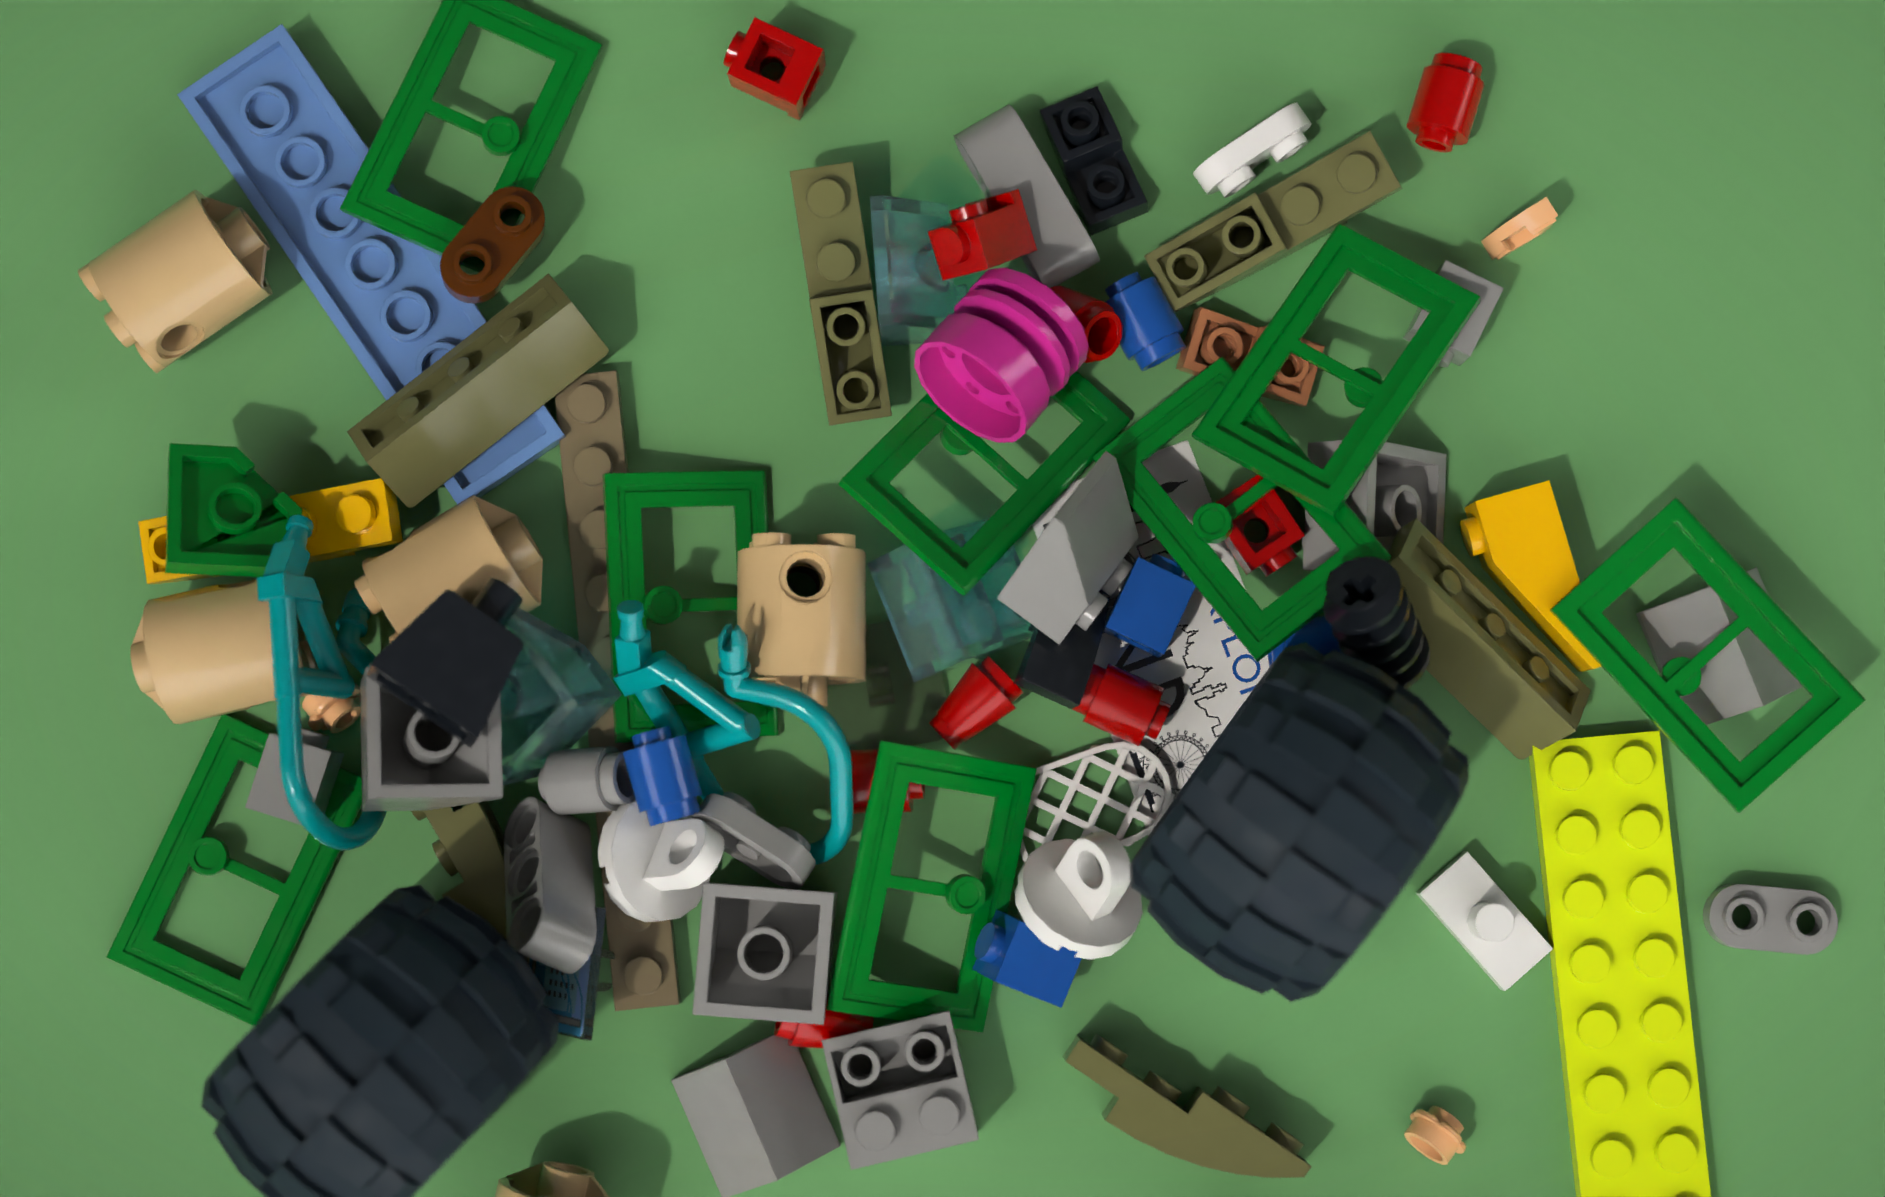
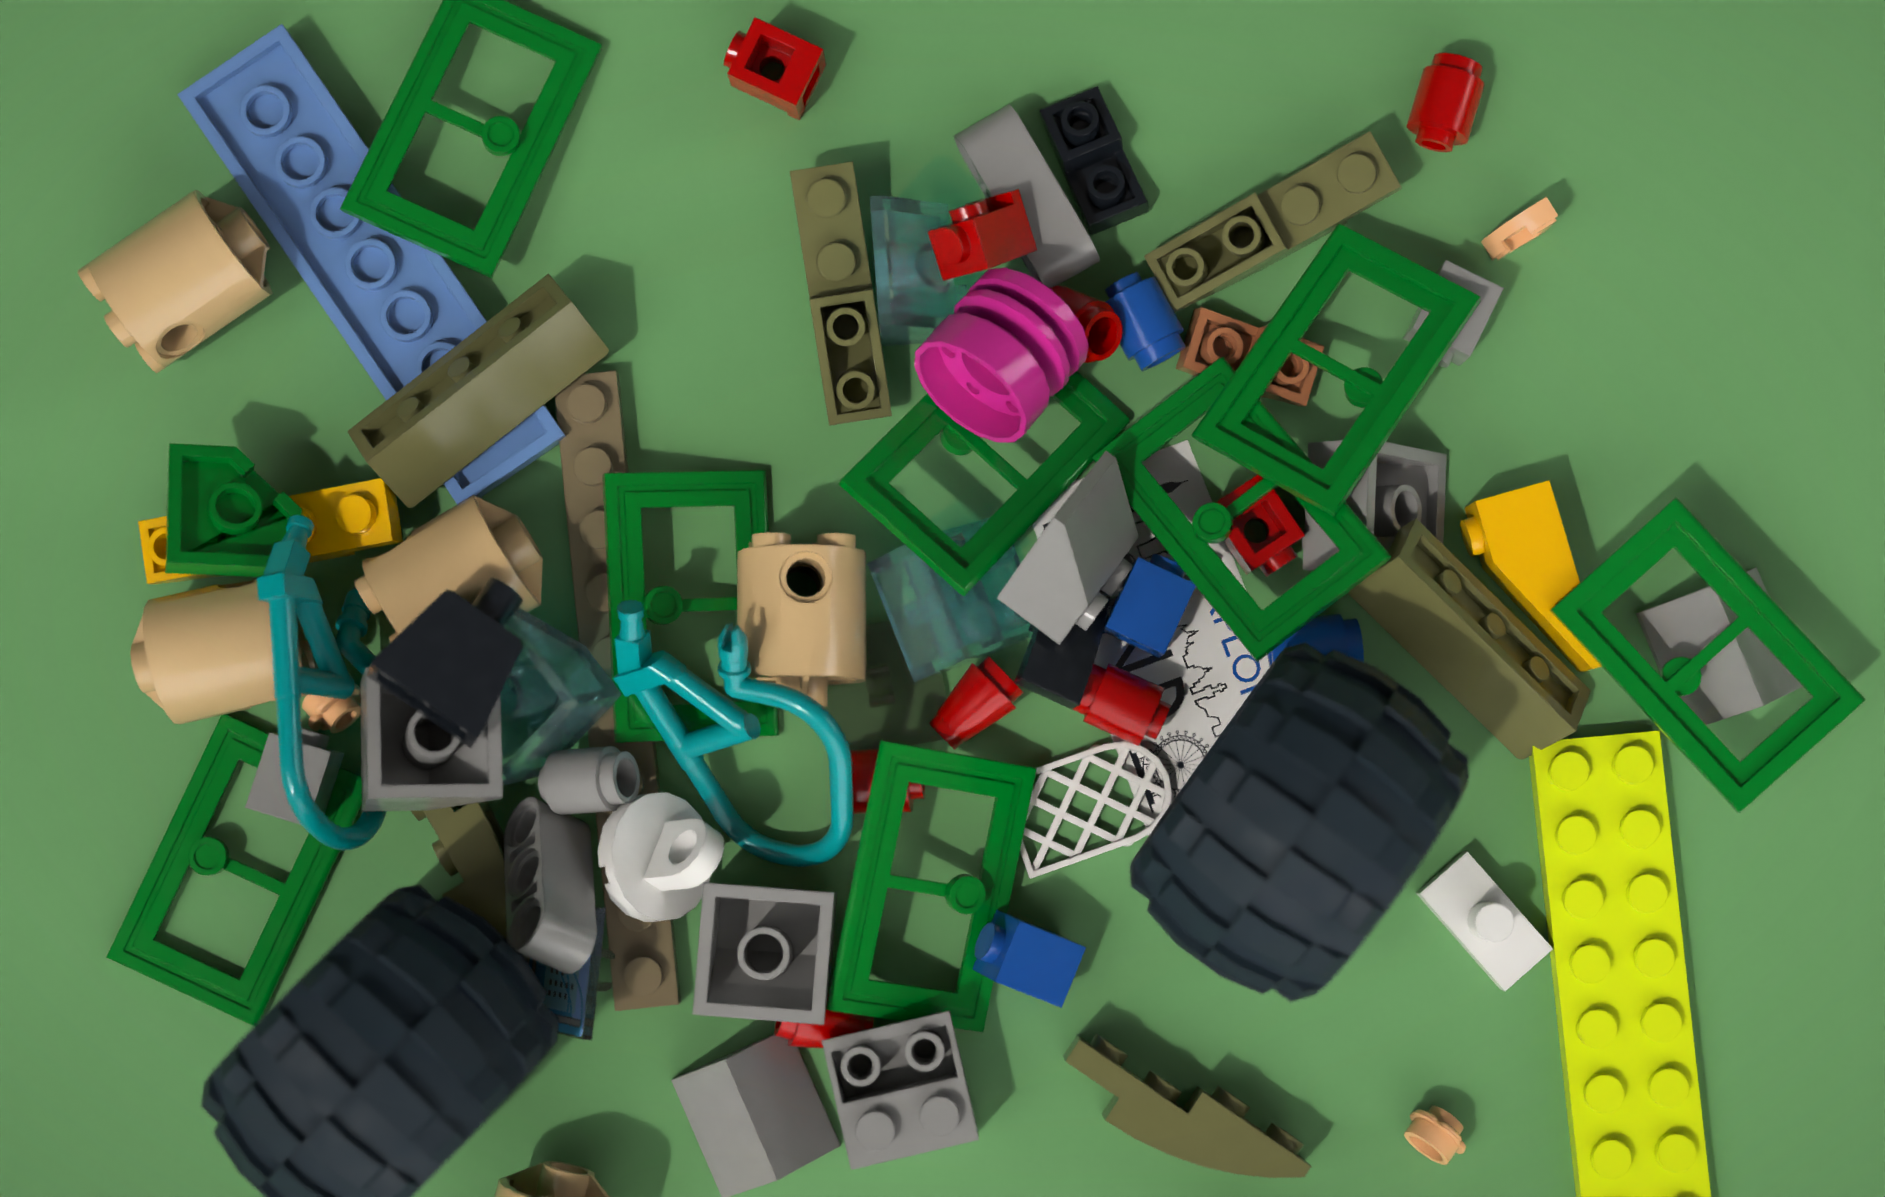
reddish brown plate [440,187,545,304] -> none
blue brick [623,726,703,827] -> none
light grey plate [692,792,816,890] -> none
white tile [1015,831,1143,960] -> none
white plate [1193,102,1312,198] -> none
black piece [1323,557,1431,689] -> none
light grey plate [1703,884,1838,955] -> none

